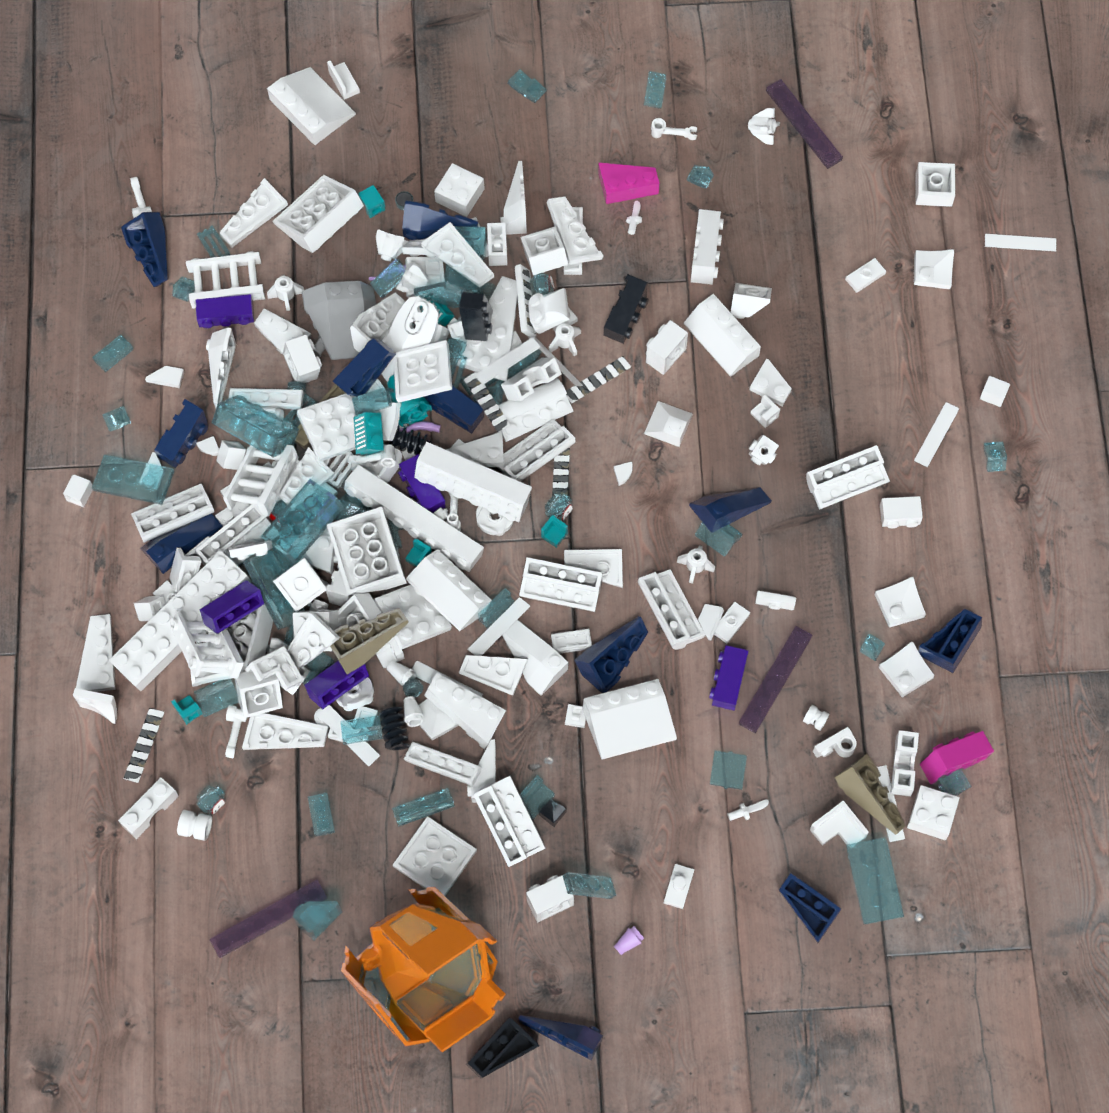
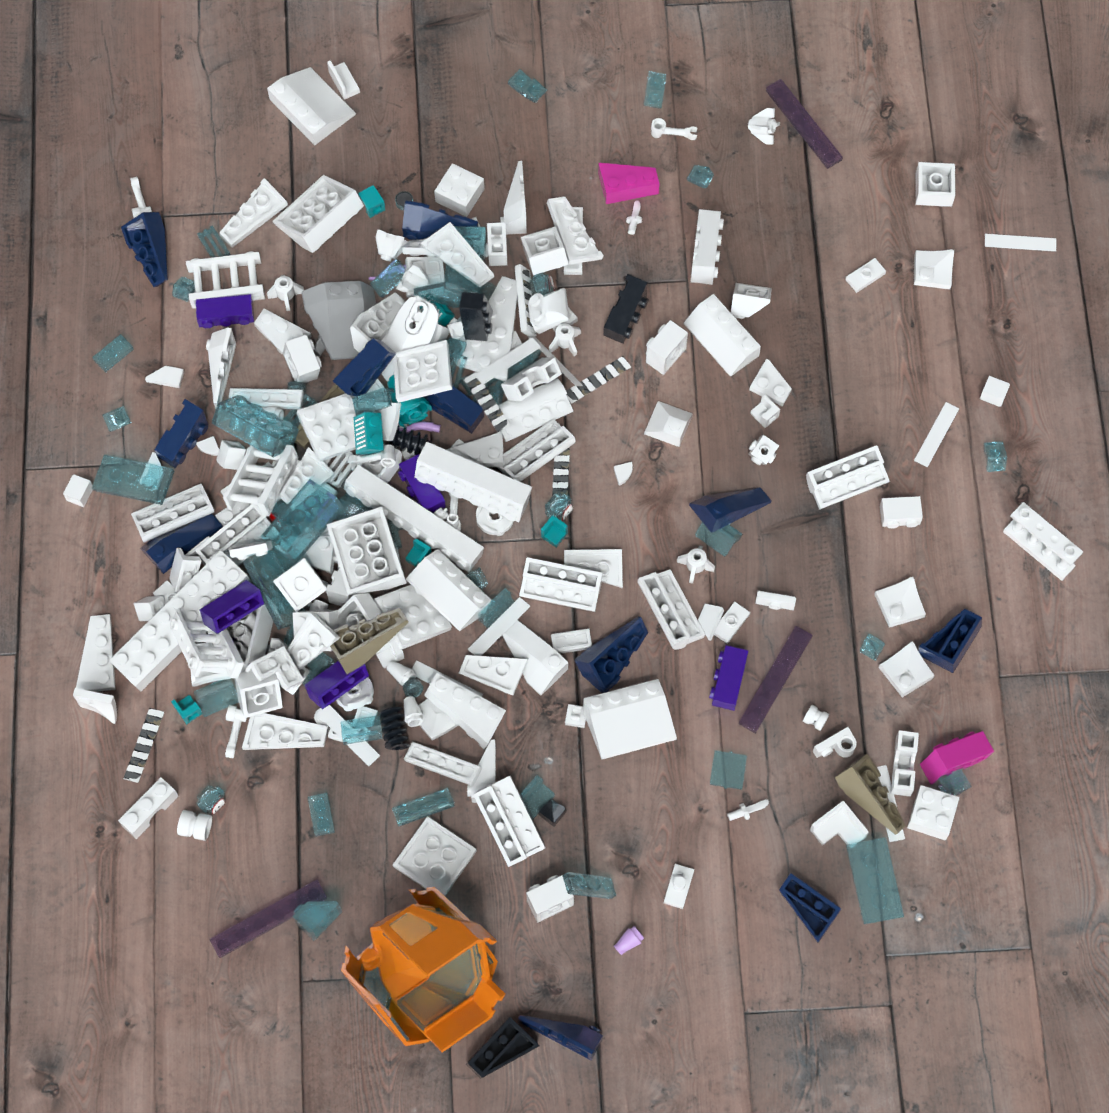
none -> clear light blue slope [465,567,488,589]
none -> white fence [1003,502,1083,581]

